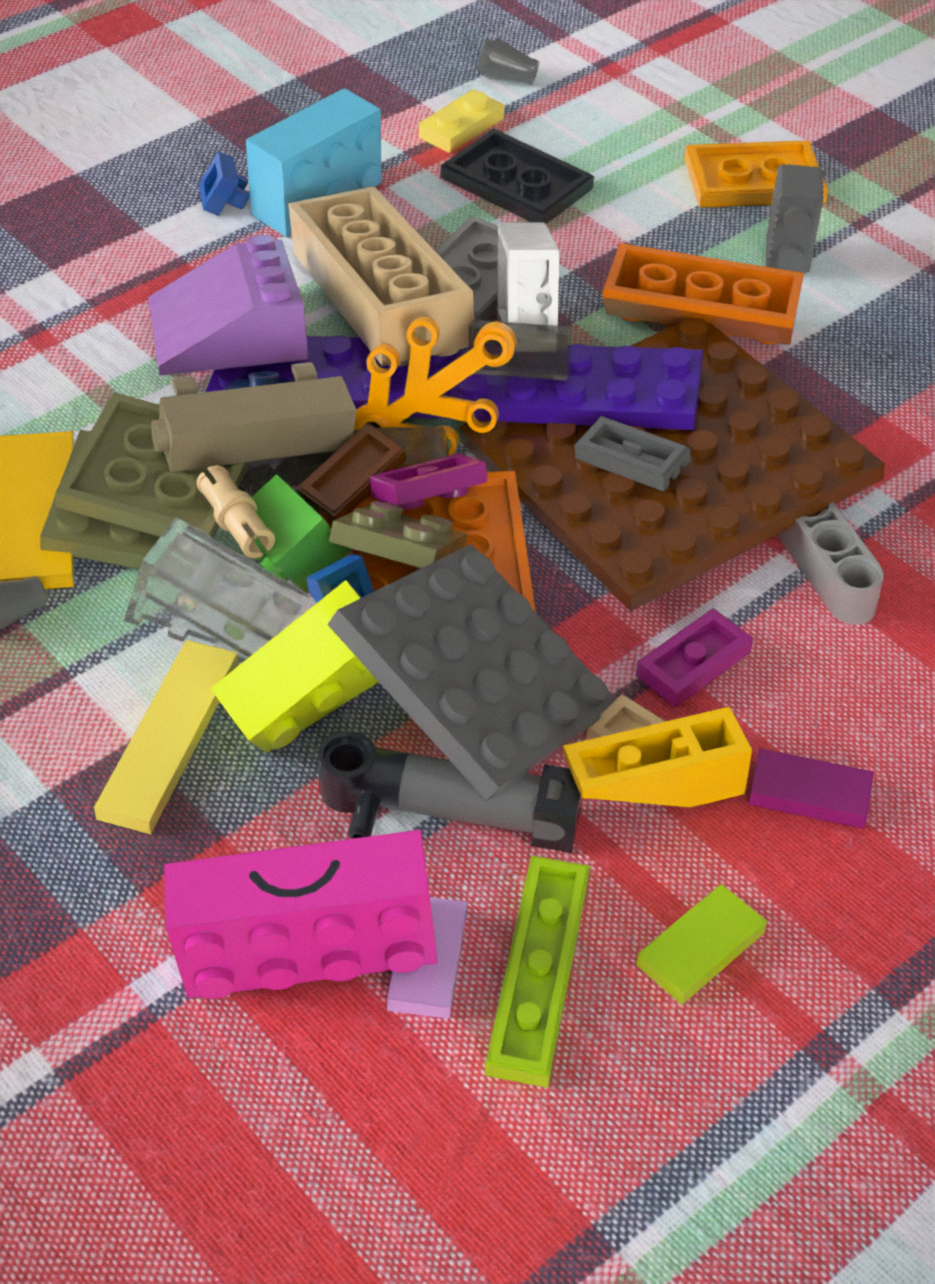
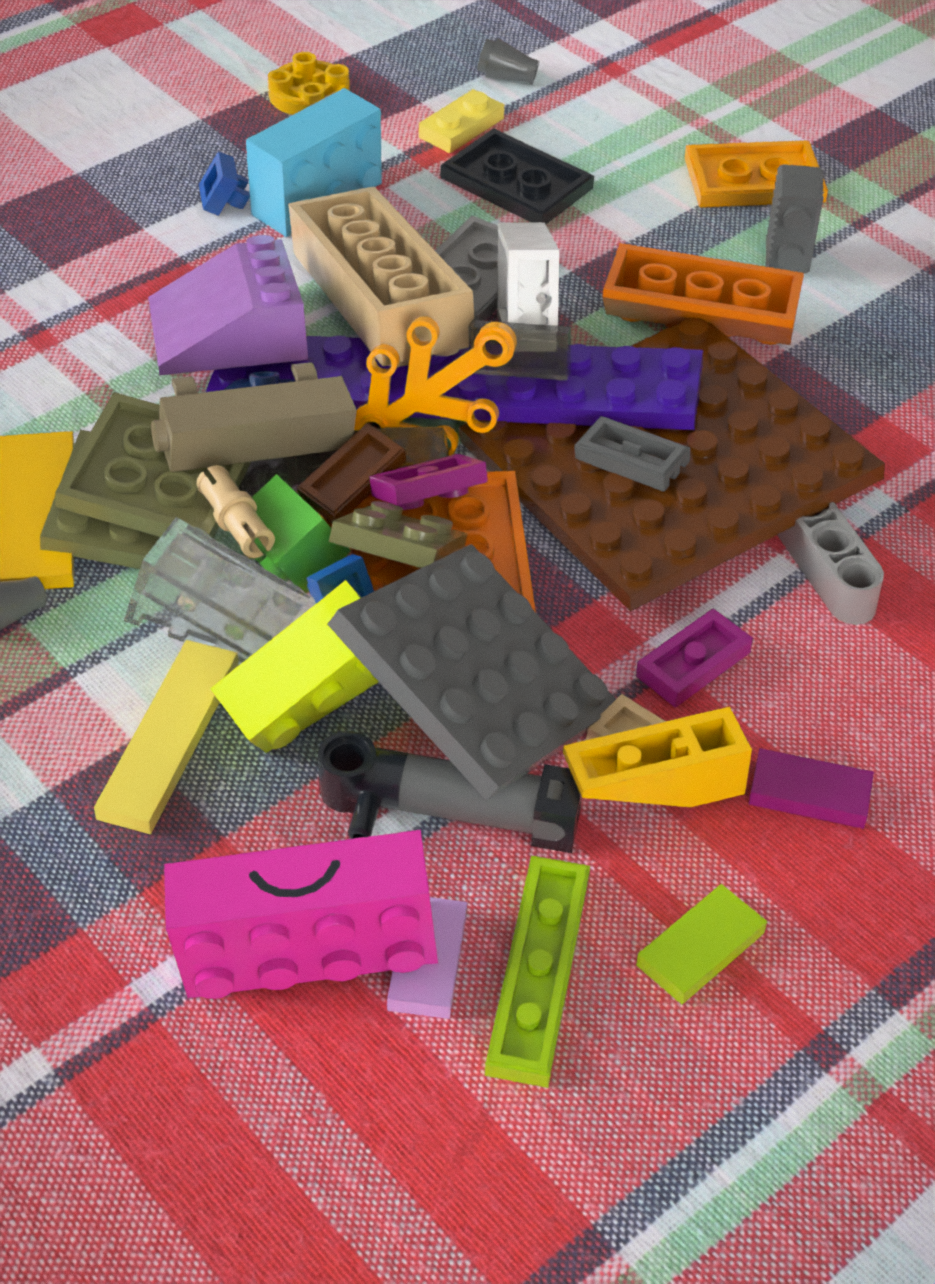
none -> yellow tile [268,52,350,115]

